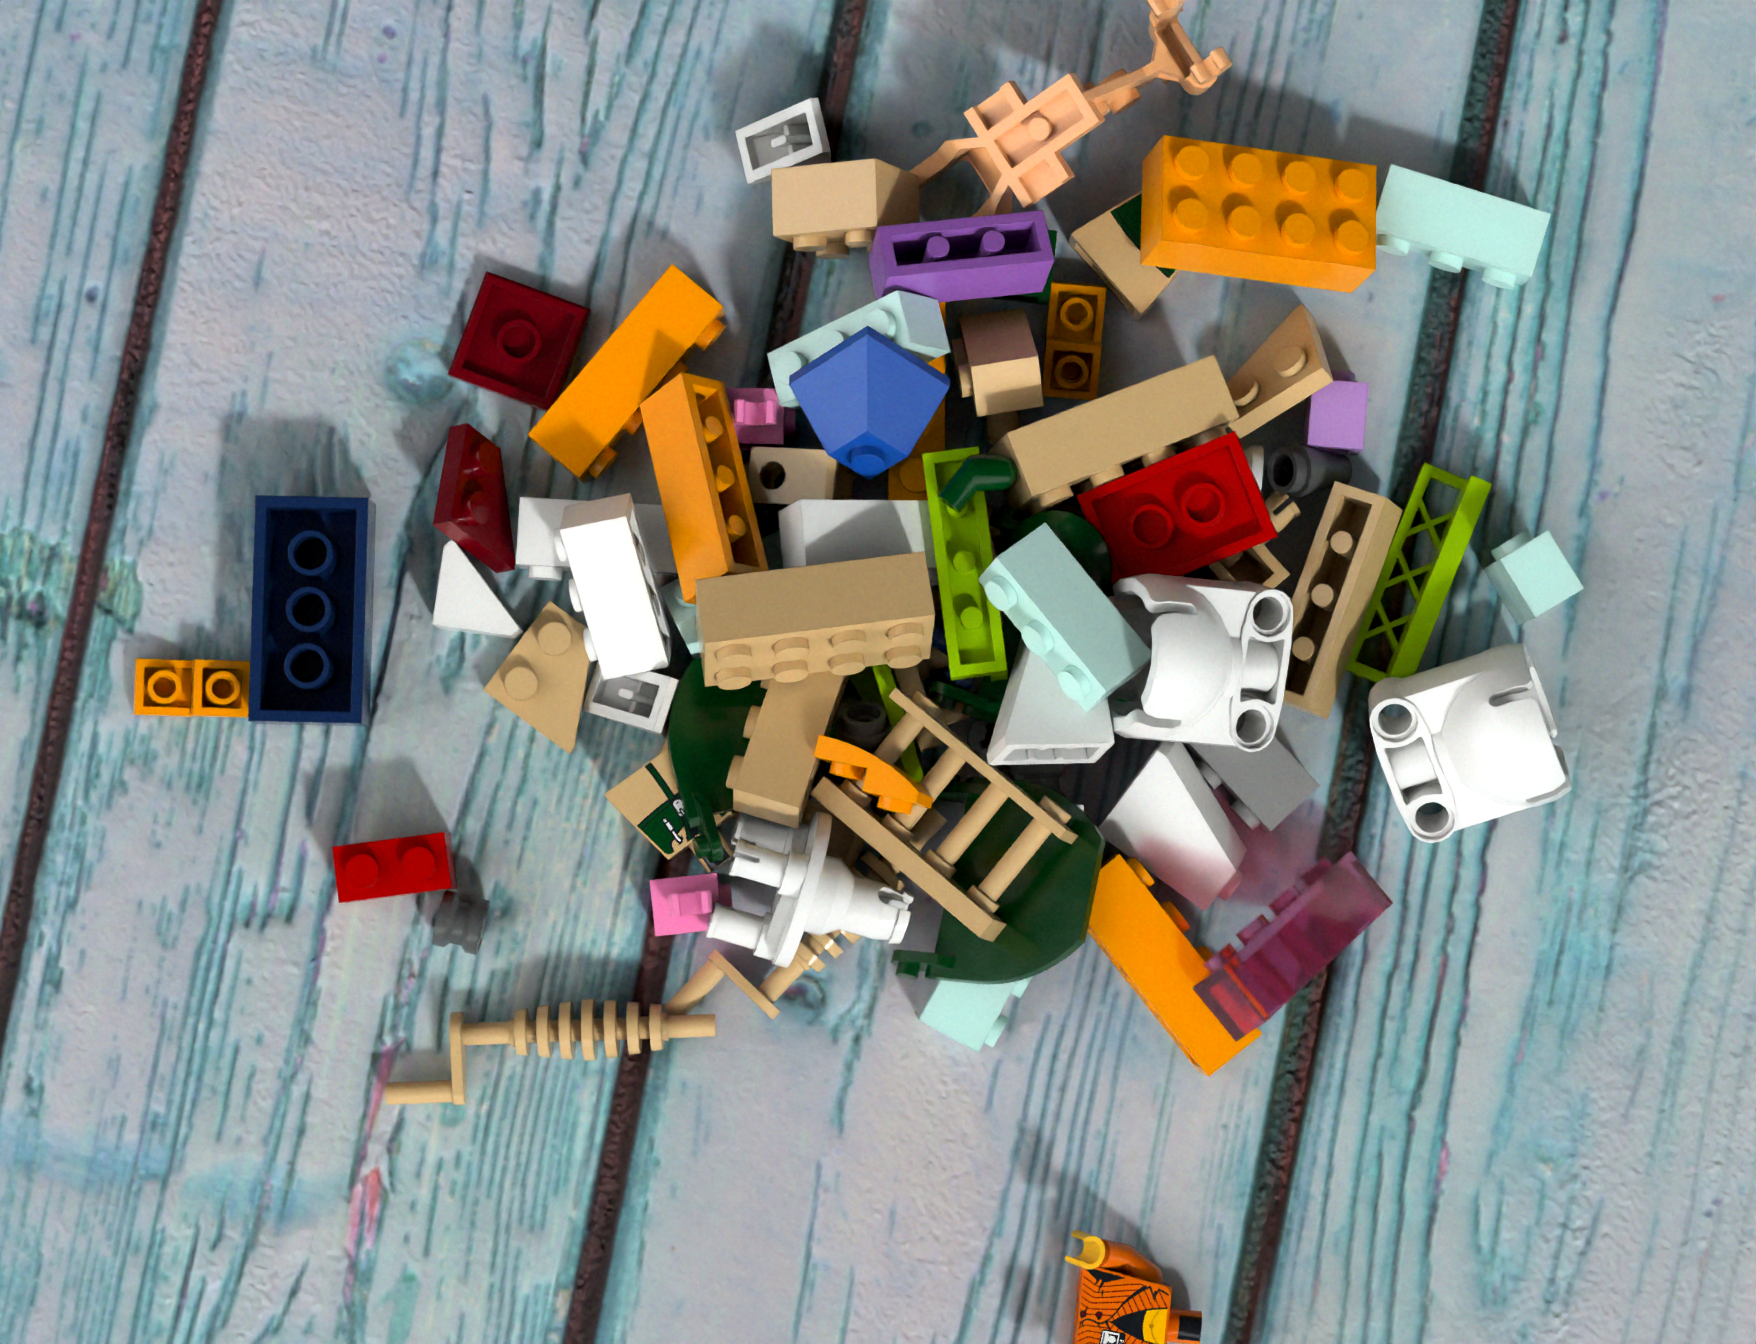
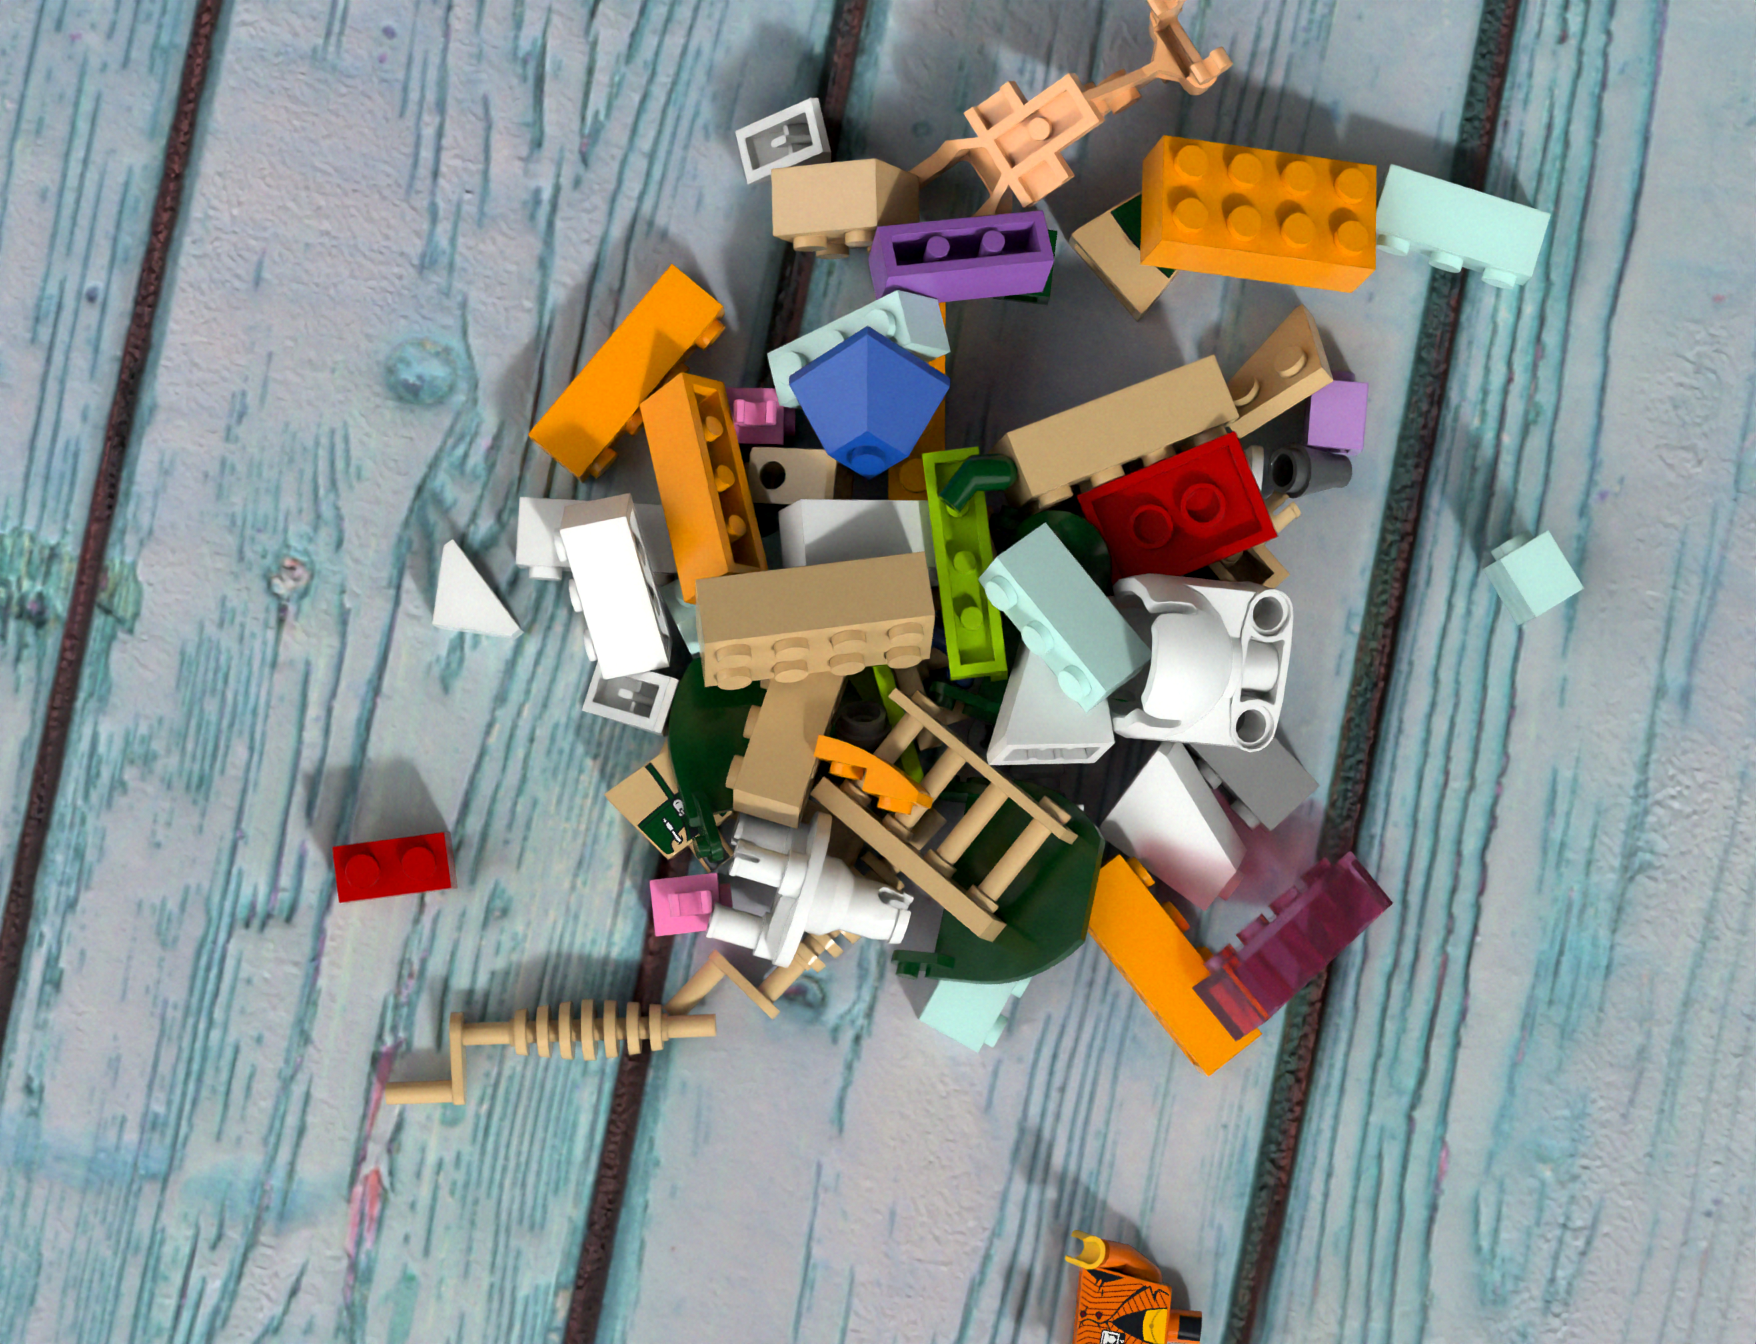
light orange slope [133,658,250,718] -> none
dark blue brick [248,495,376,727] -> none
dark red wing [432,423,516,573] -> none
dark grey wheel [432,890,490,955] -> none
dark red tile [448,271,592,412] -> none
tan wing [483,600,591,755] -> none
tan brick [951,308,1044,445] -> none
light orange slope [1042,280,1107,400] -> none
tan brick [1282,481,1403,719] -> none
lime fence [1345,463,1492,683] -> none
white piece [1368,644,1572,843] -> none

